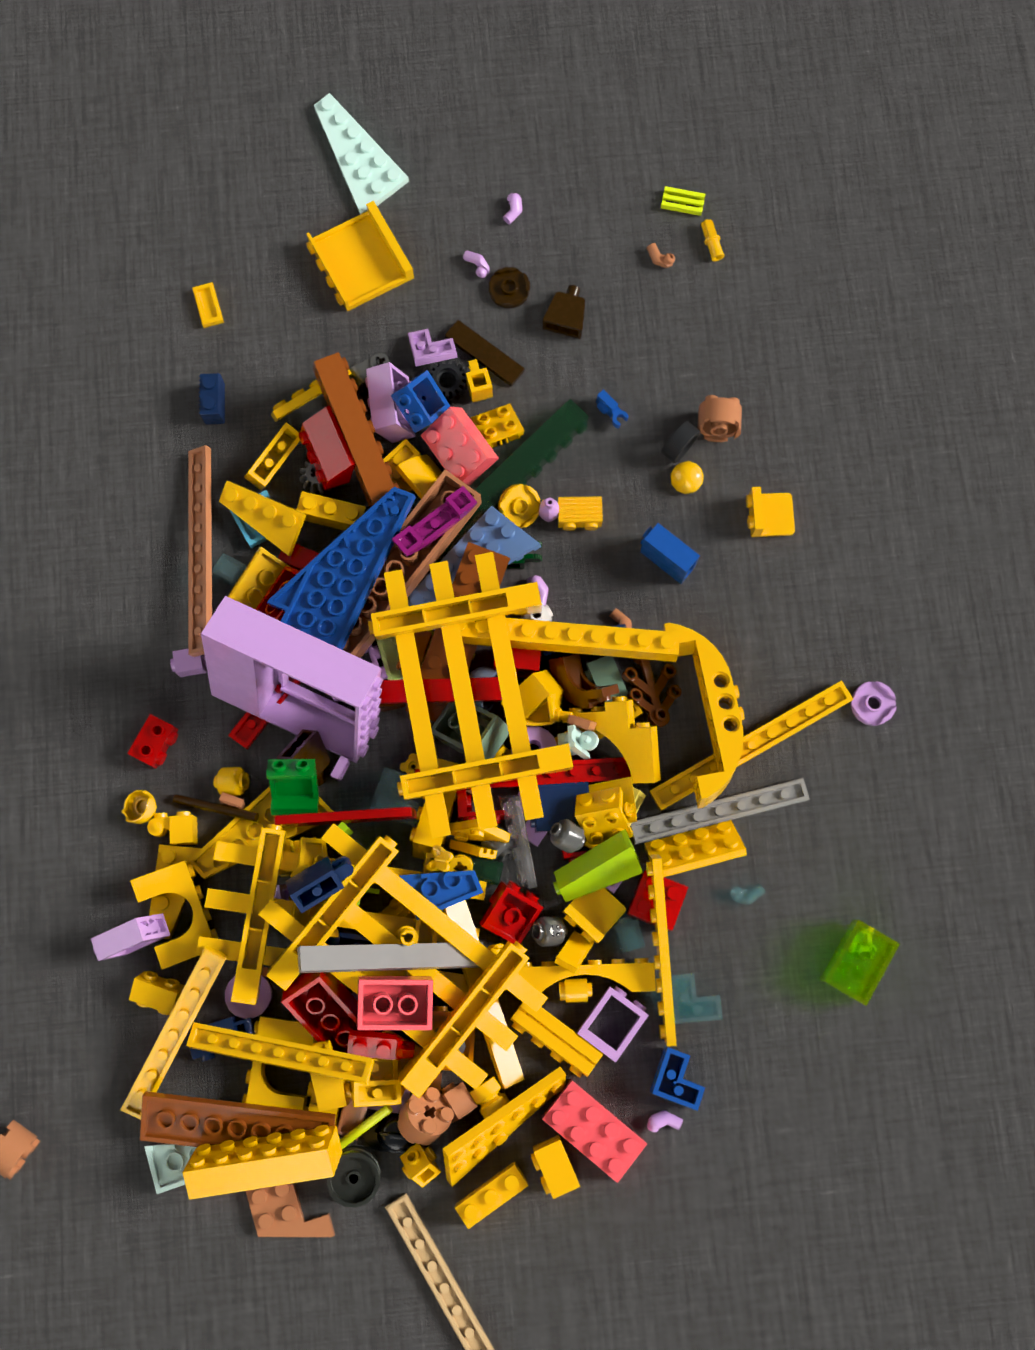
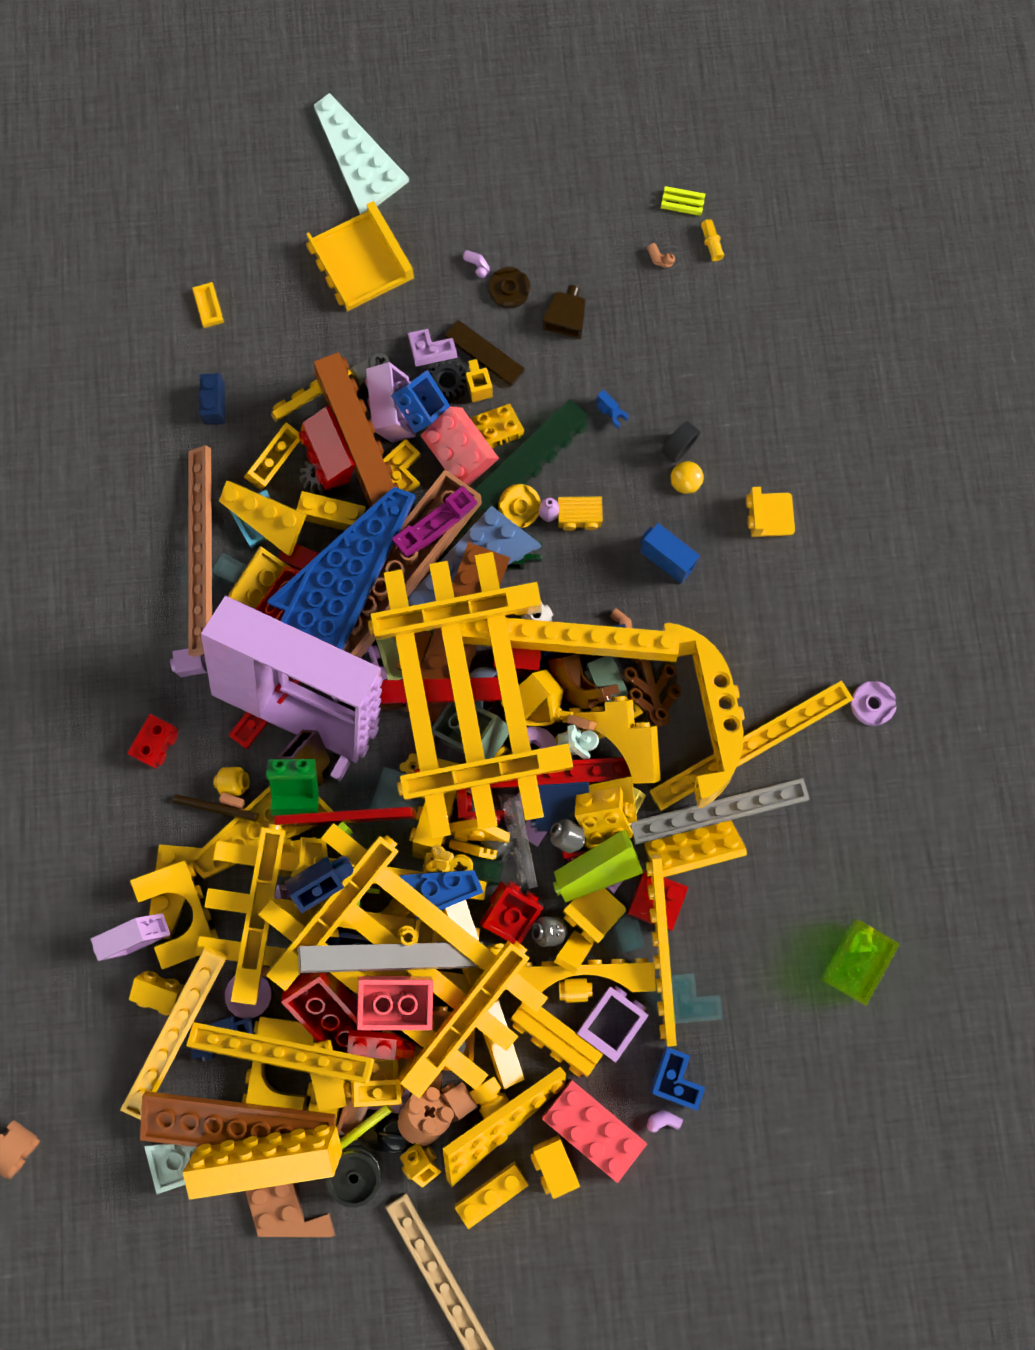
yellow hair [122,790,157,824] -> none
yellow brick [147,811,198,846] -> none
yellow slope [395,454,442,499] -> none
lavender arm [503,193,522,225] -> none
lavender arm [527,575,549,606] -> none
nougat brick [697,395,742,442] -> none
clear light blue arm [731,884,766,905] -> none

